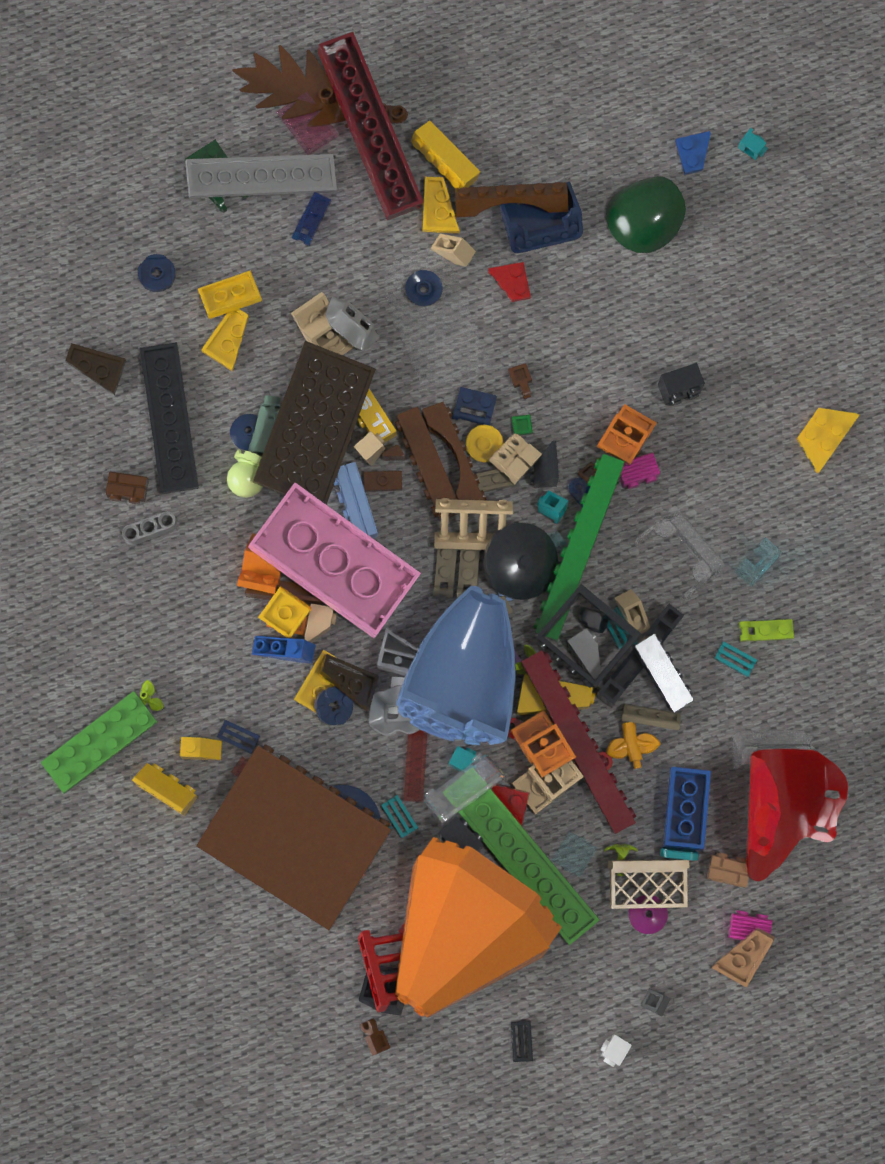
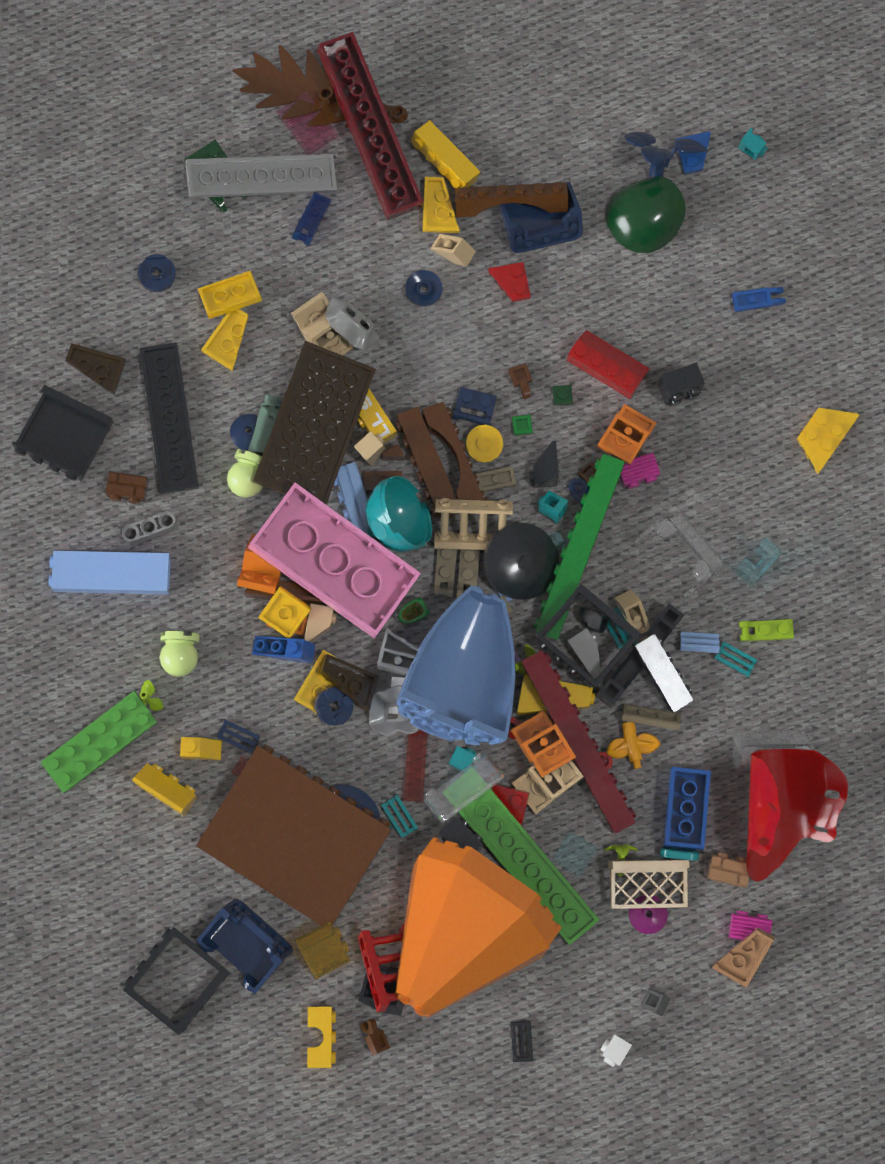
tan hips [489,434,542,485] -> none
none -> black panel [12,385,114,481]
none -> light blue brick [48,551,171,594]
none -> black window [123,927,230,1036]
none -> yellowish green tile [159,631,200,677]
none -> dark blue windscreen [196,899,293,994]
none -> clear yellow piece [295,921,351,980]
none -> yellow arch [307,1007,336,1068]
none -> teal rock [365,476,432,553]
none -> rock [397,597,430,625]
none -> dark green plate [553,385,573,406]
none -> red slope [566,330,650,399]
none -> dark blue plant [624,132,707,177]
none -> light blue tile [680,632,720,653]
none -> blue hinge [732,287,786,313]

